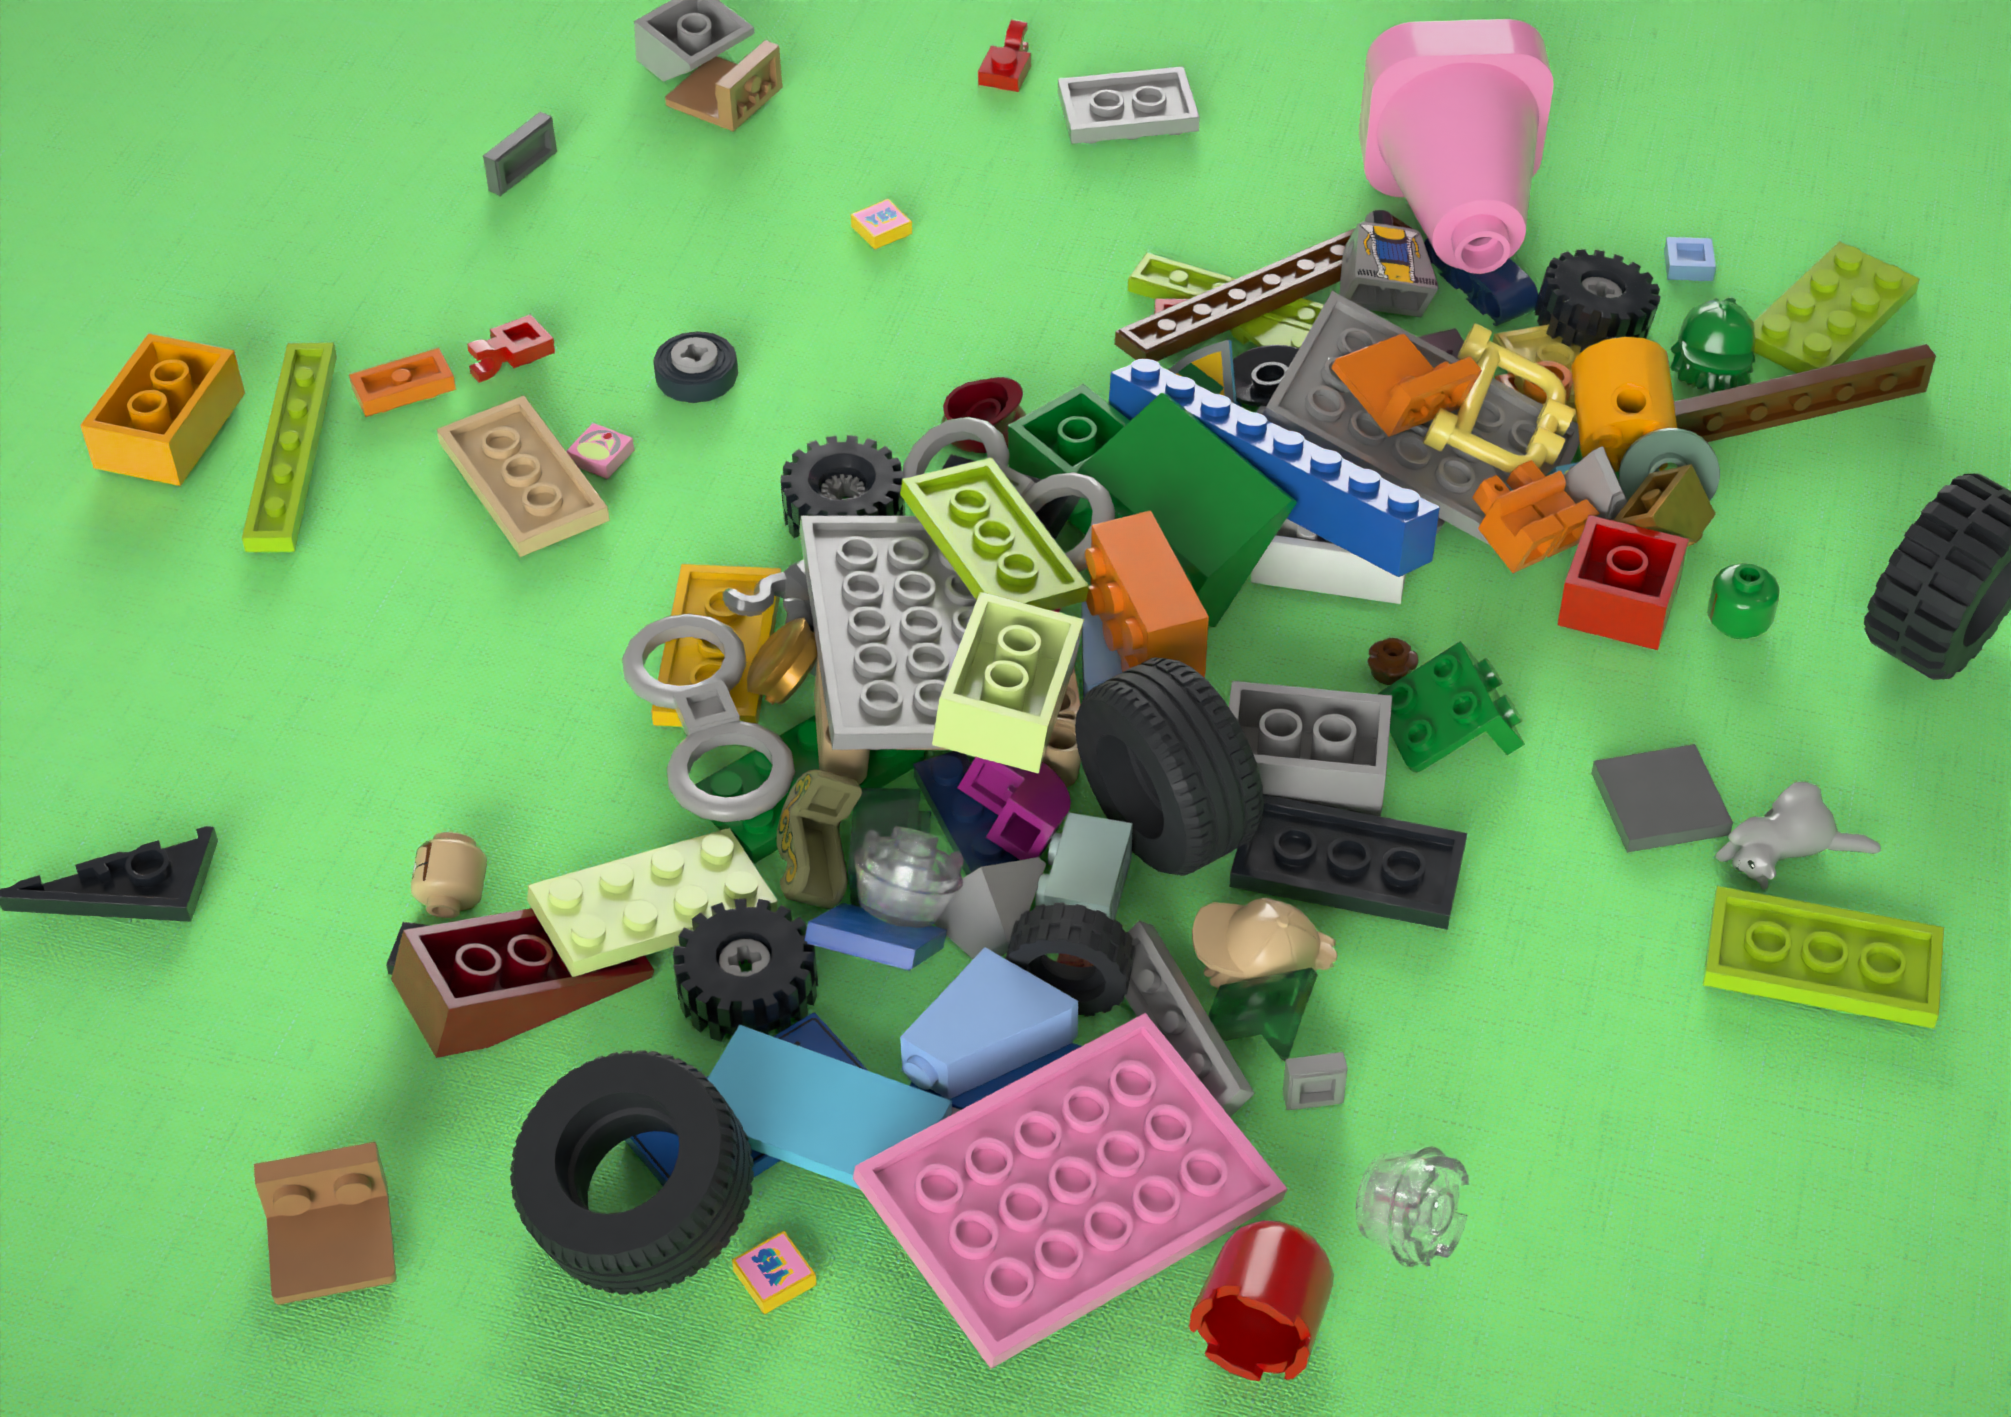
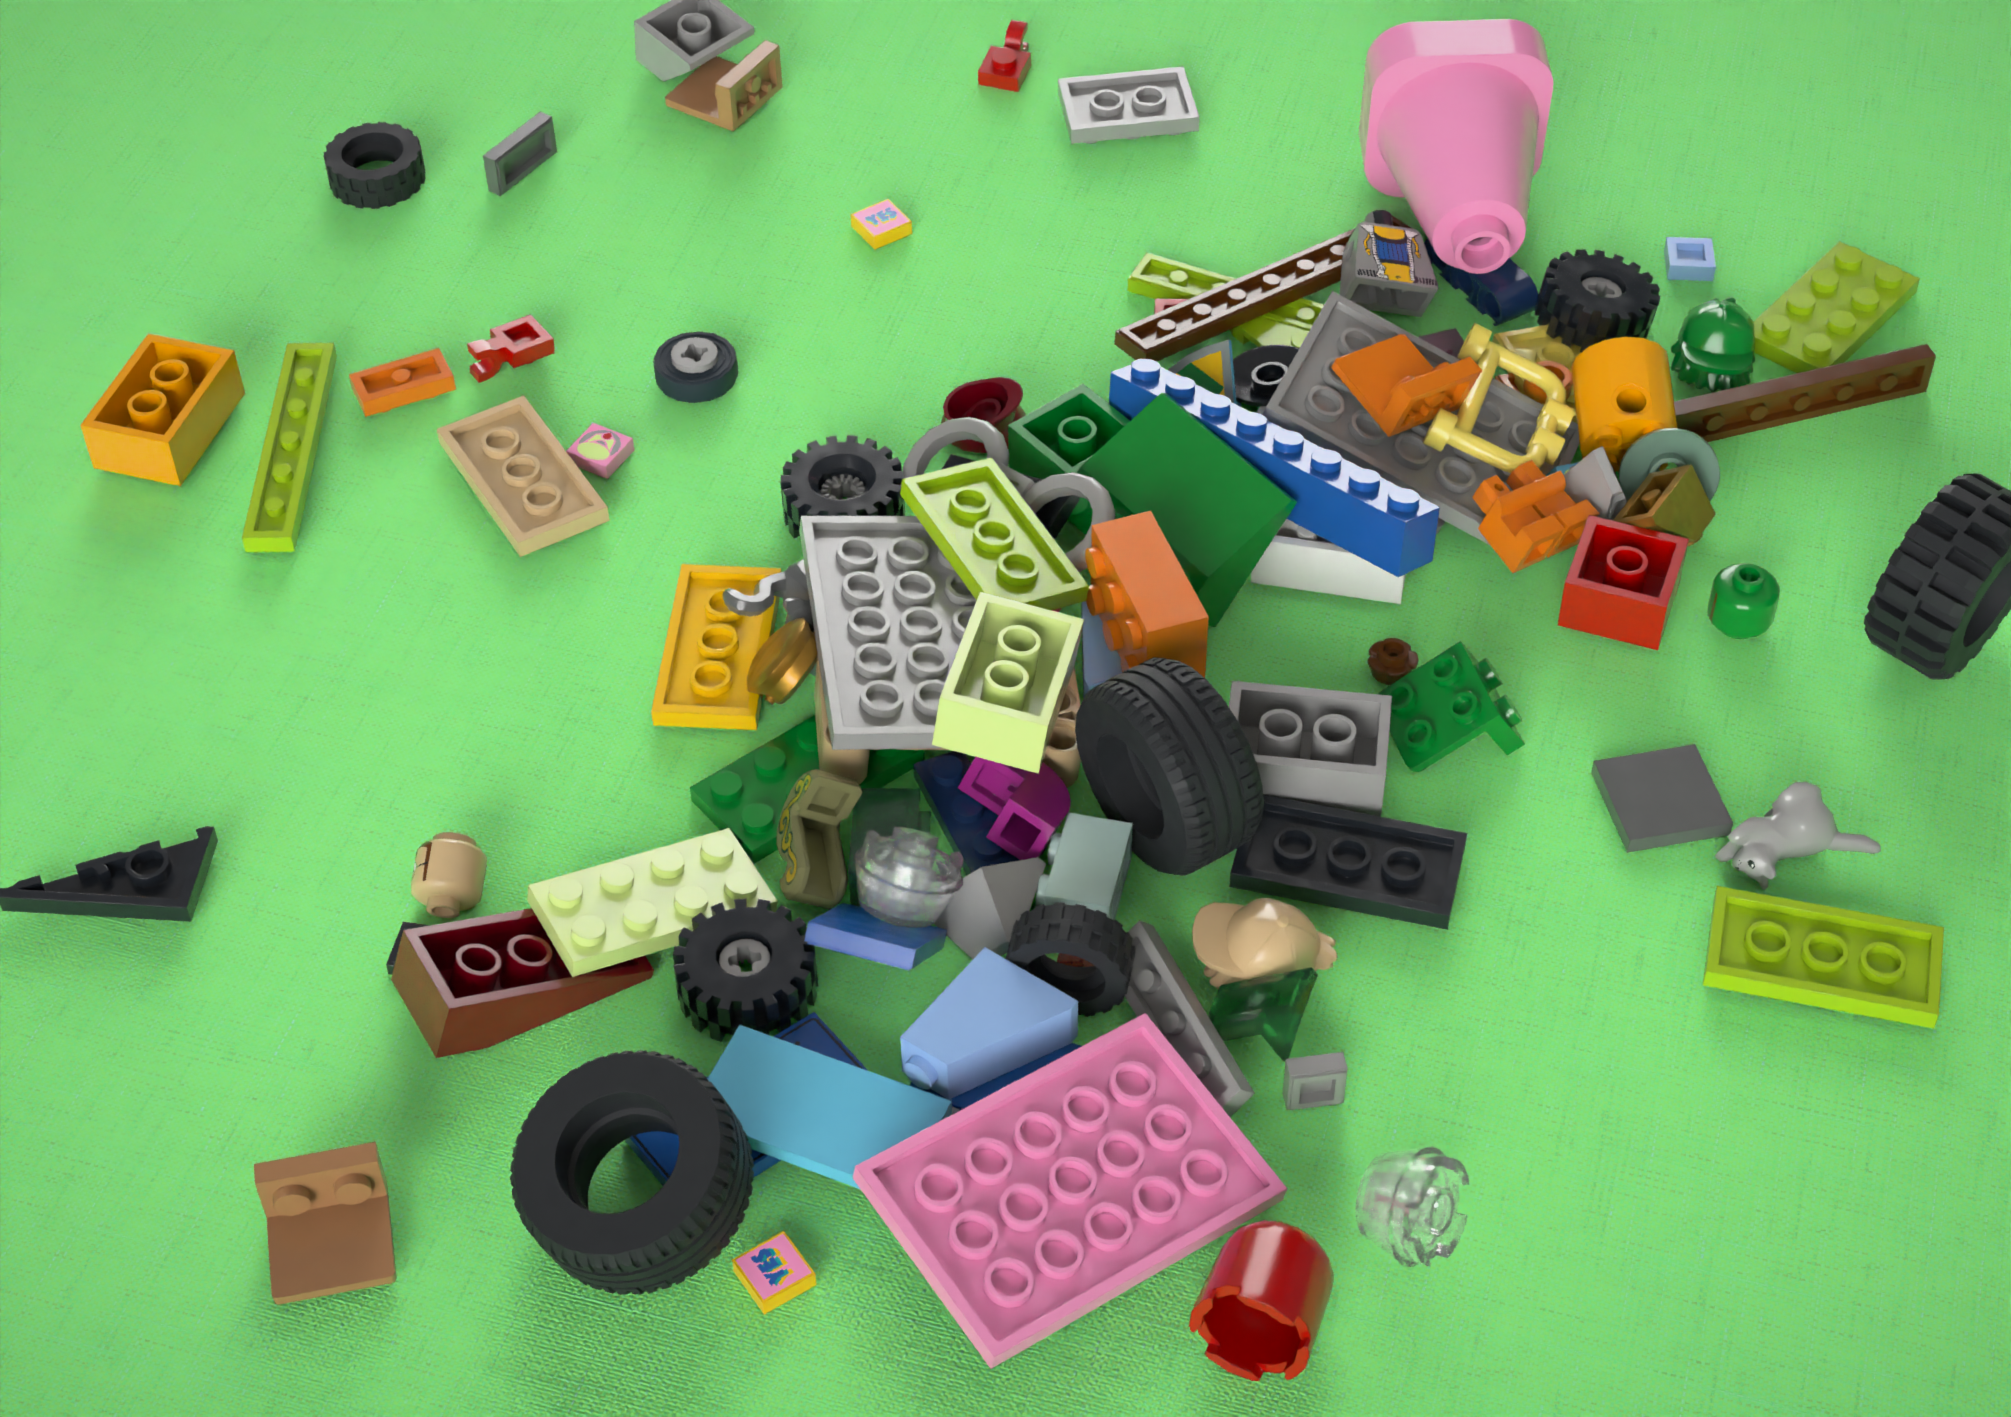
light grey bar [622,614,795,822] -> none
none -> black tyre [324,122,426,209]

